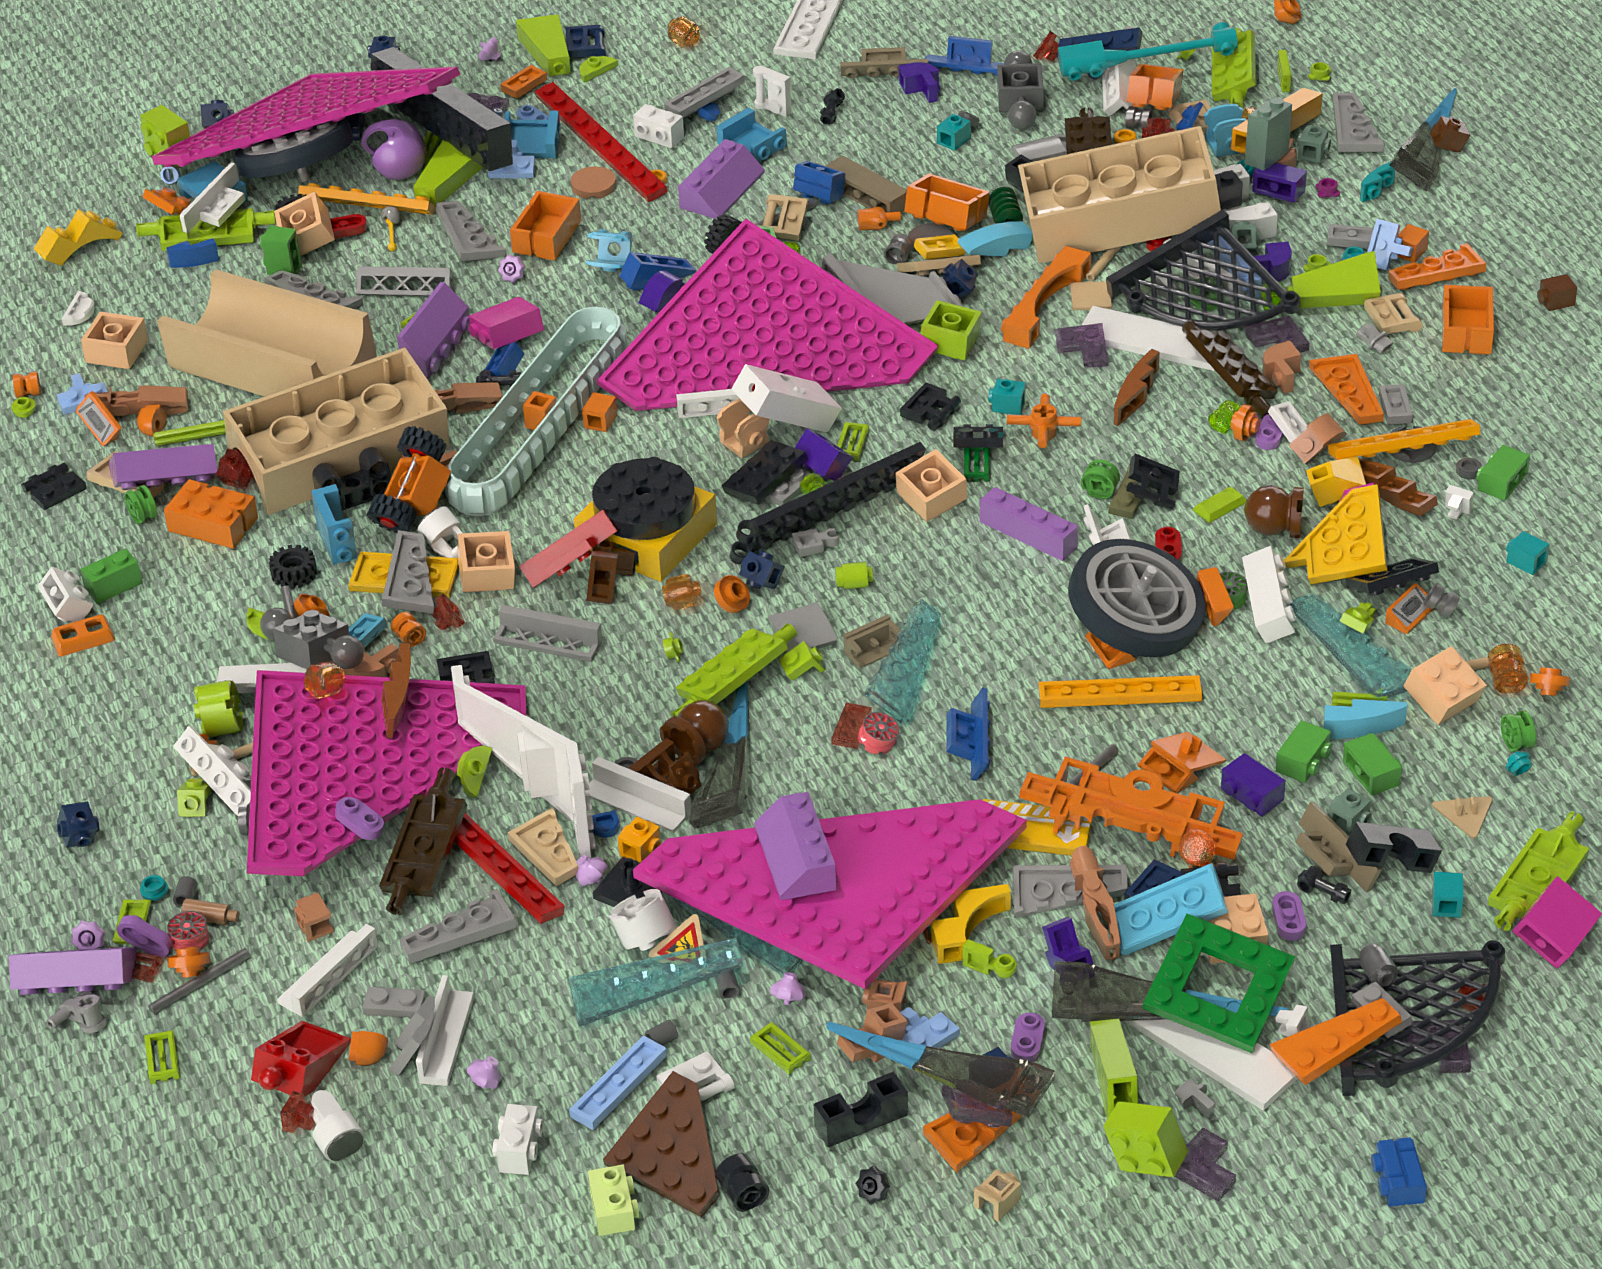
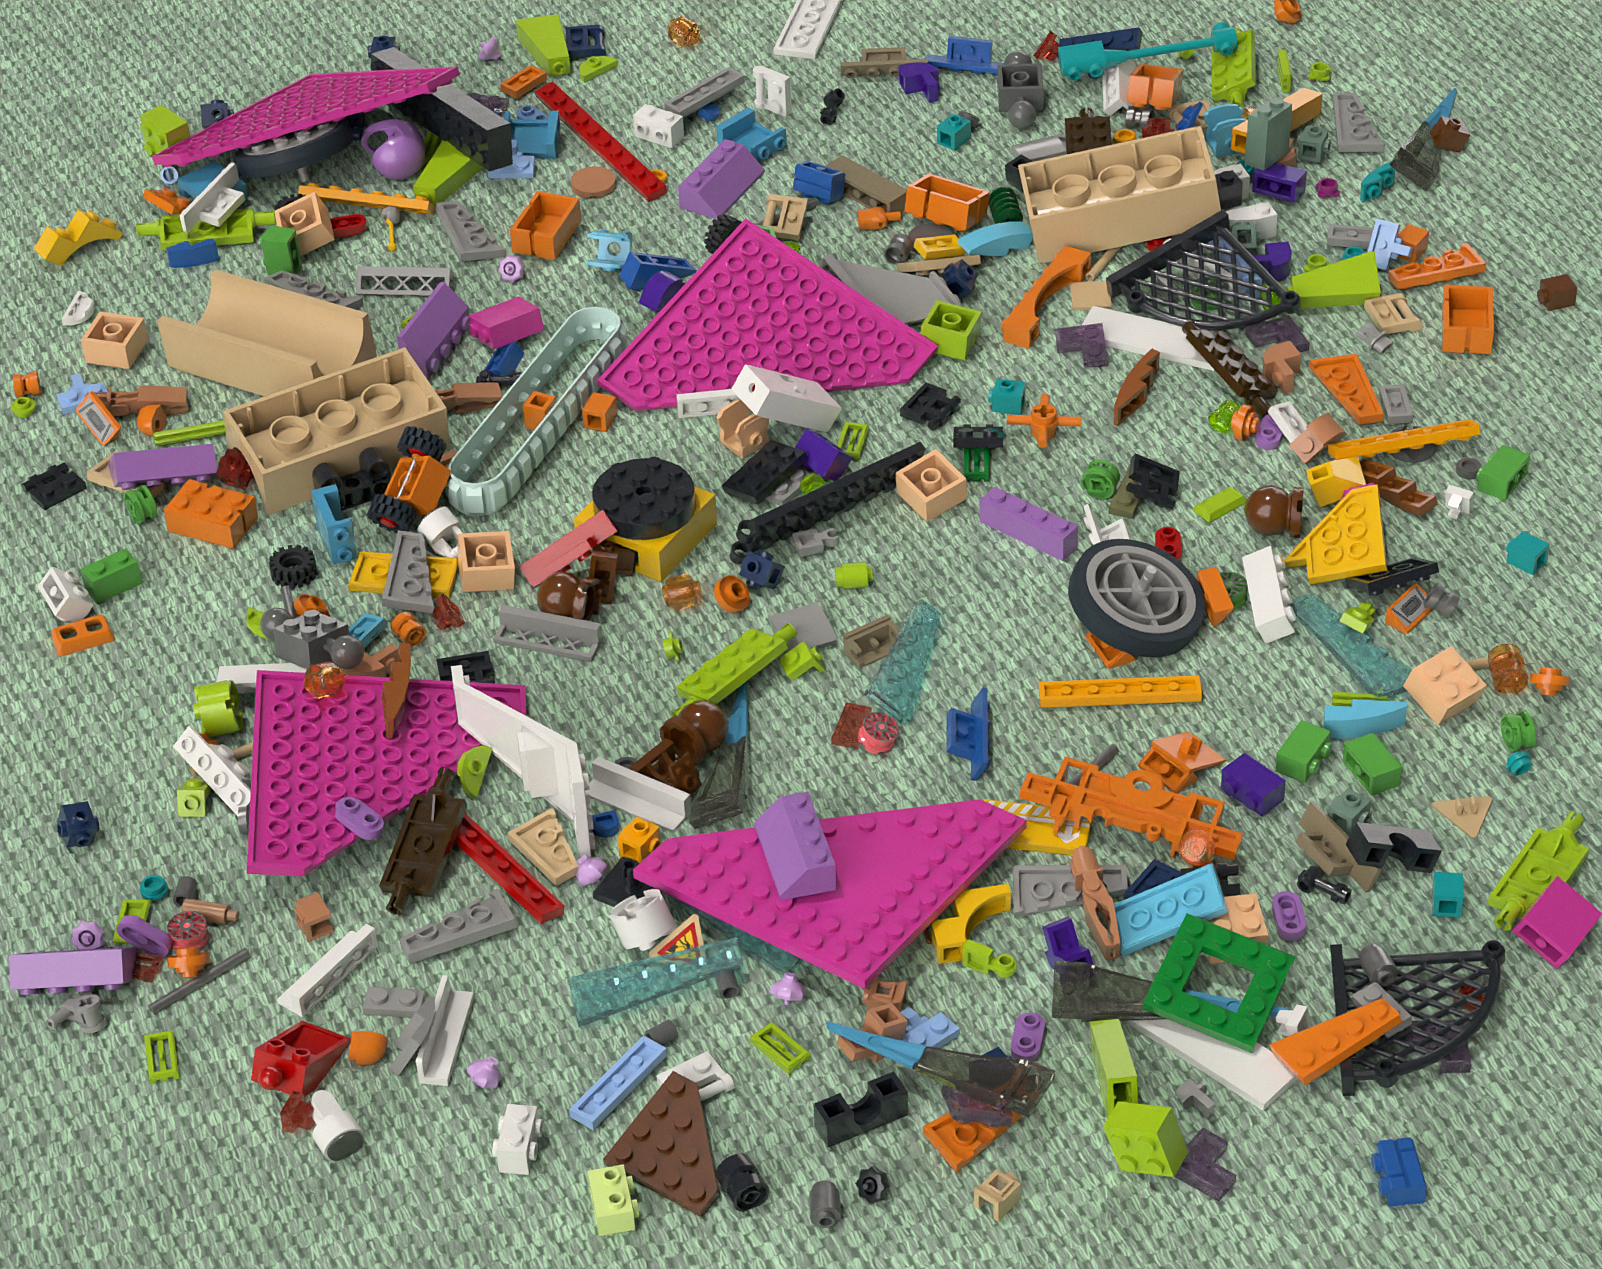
none -> reddish brown tile [536,572,602,621]
none -> flat silver brick [809,1180,841,1228]

